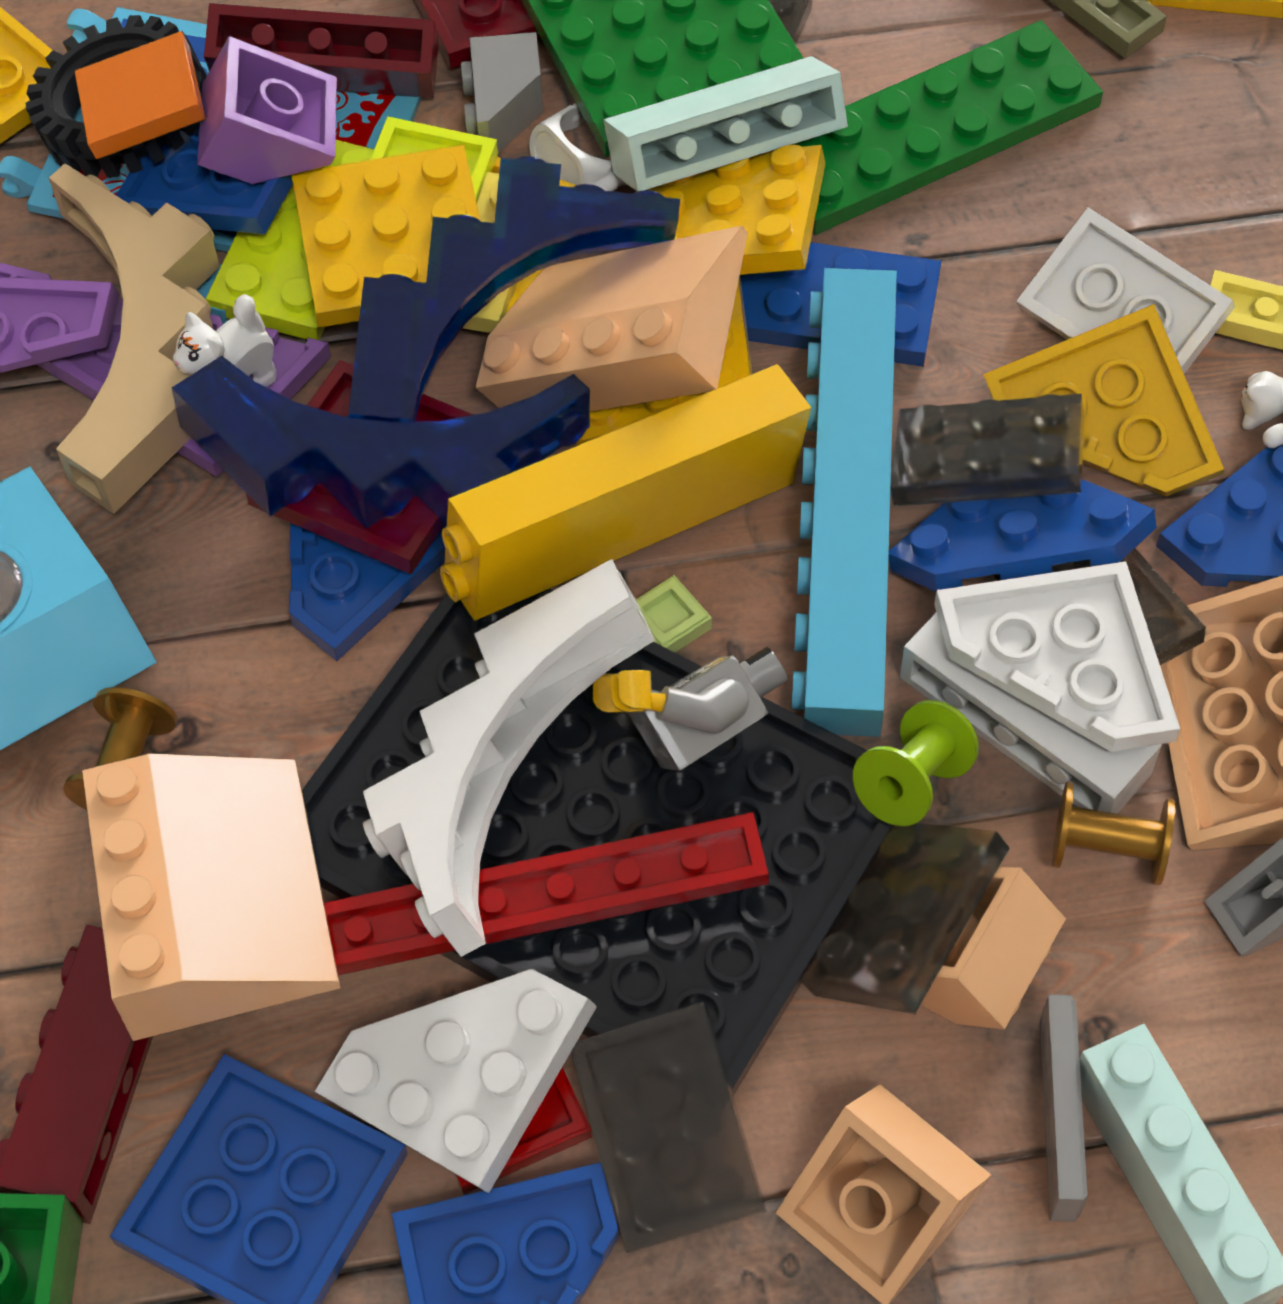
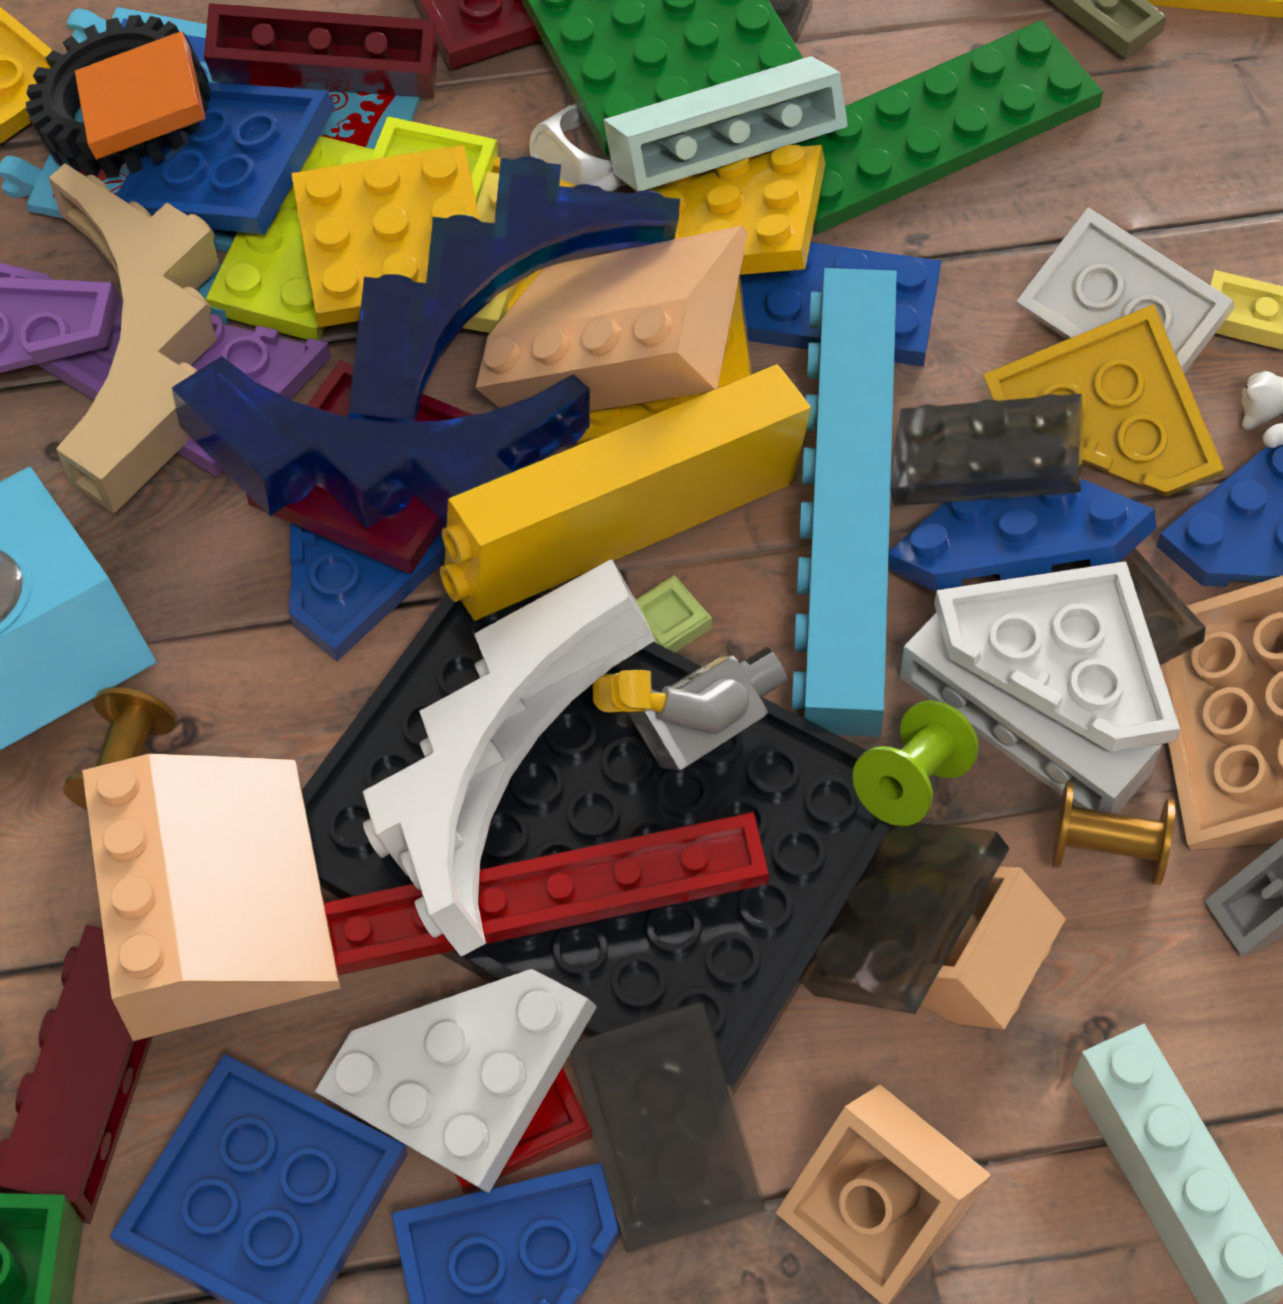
white animal [173,294,277,415] -> none
medium lavender slope [197,36,337,184] -> none
light grey slope [461,32,543,153] -> none
light grey tile [1040,995,1087,1222] -> none

